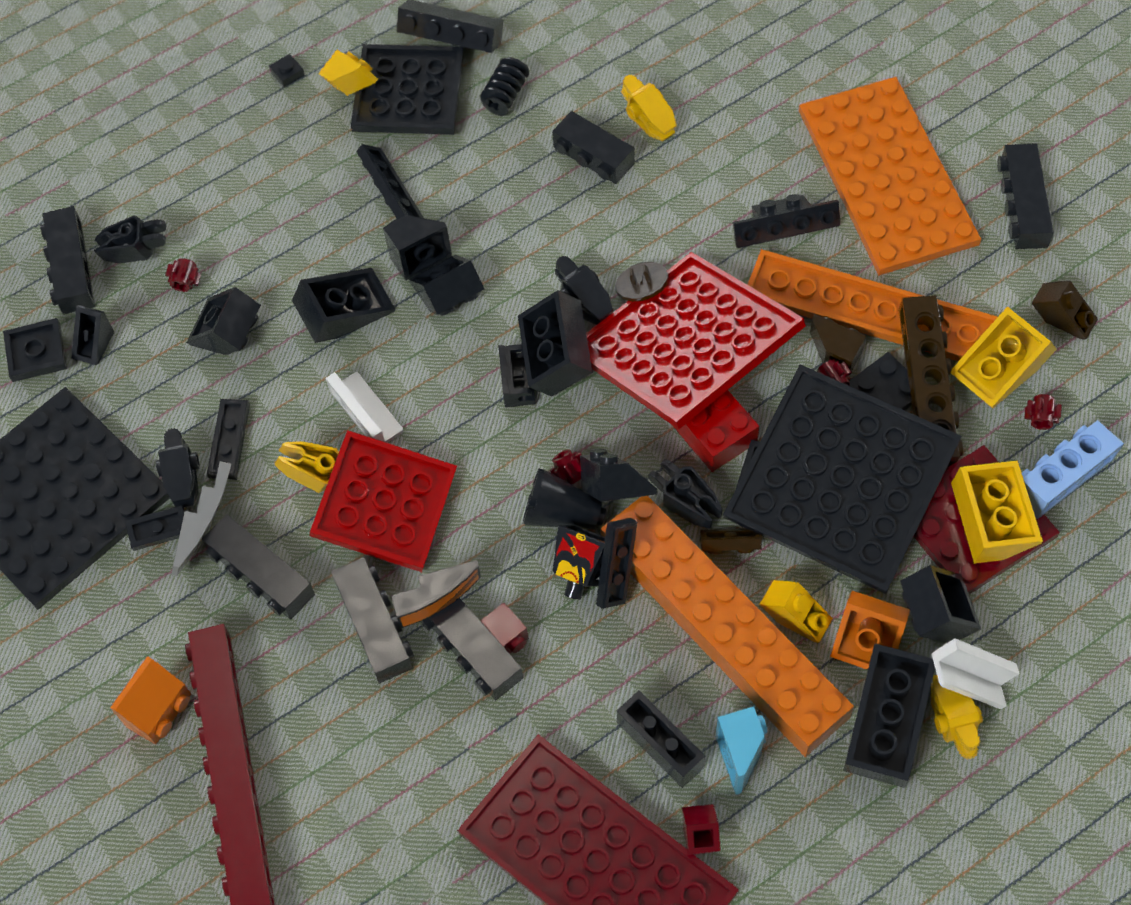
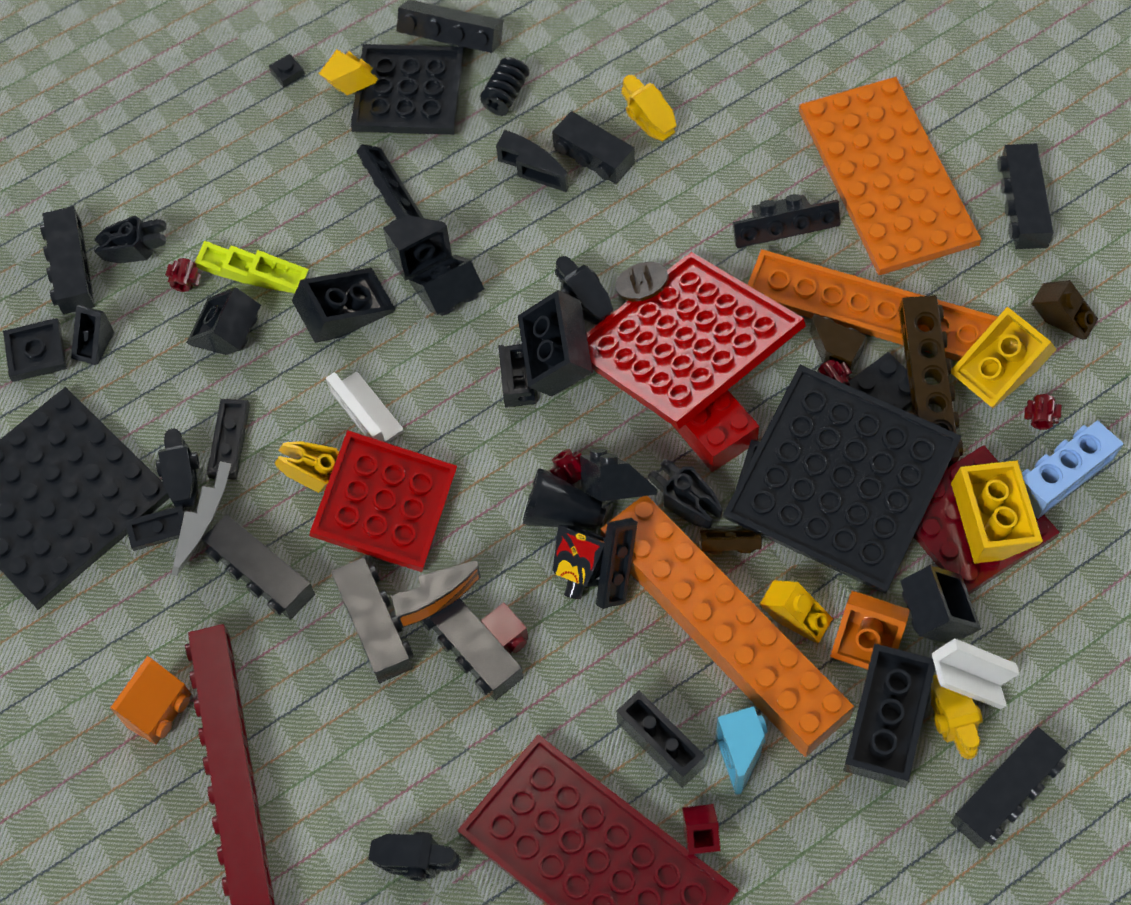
none -> neon yellow slope [195,240,309,293]
none -> black hinge [368,832,461,881]
none -> black slope [496,129,568,192]
none -> black brick [950,726,1068,849]

